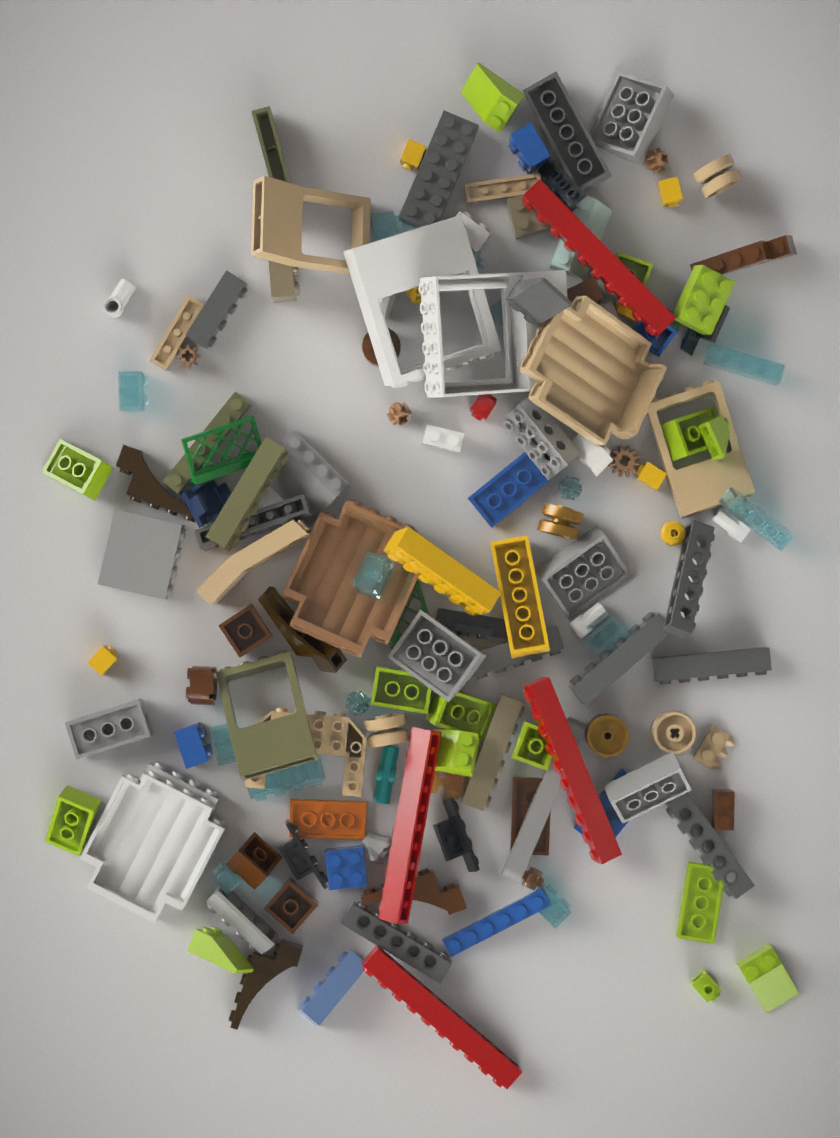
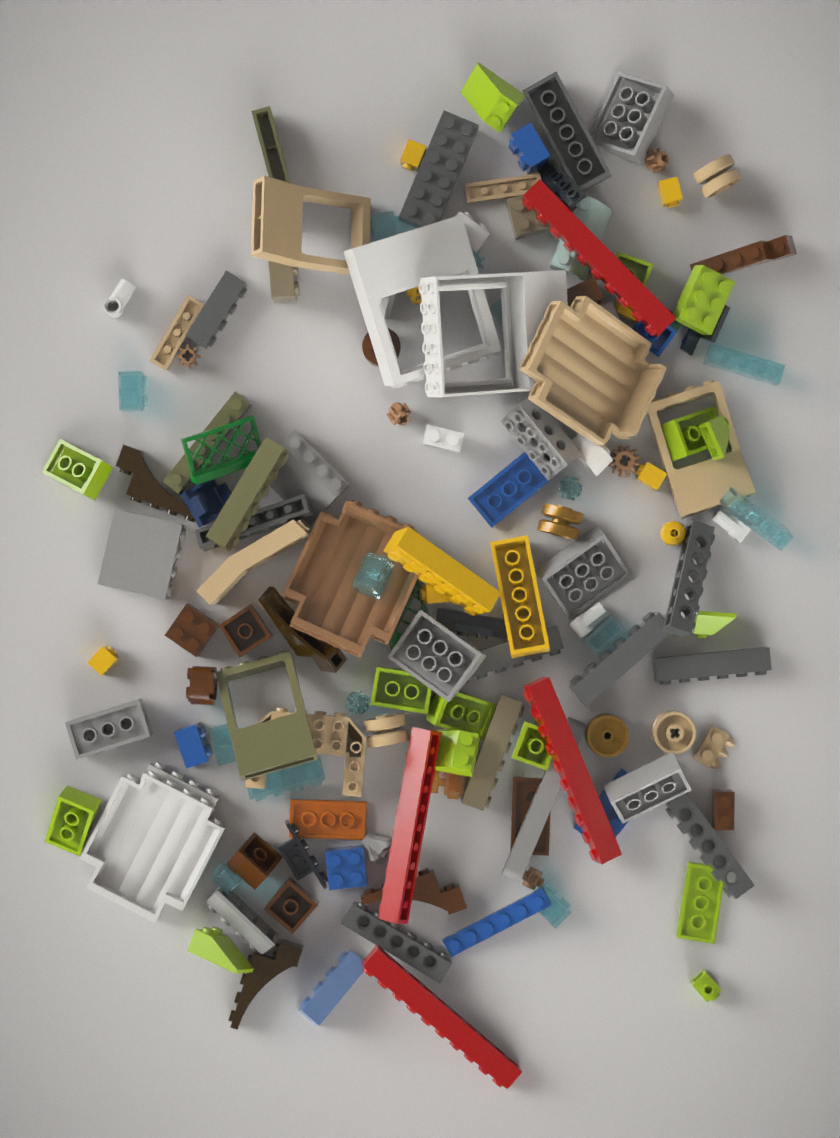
teal piece [373,745,399,804] -> none
black bracket [433,798,480,872] -> none
red brick [469,394,497,421] -> none
dark grey slope [506,277,572,324] -> none
lime slope [736,944,799,1013] -> none
none -> reddish brown brick [165,603,219,657]
none -> yellow brick [419,584,450,604]
none -> lime slope [692,611,736,638]

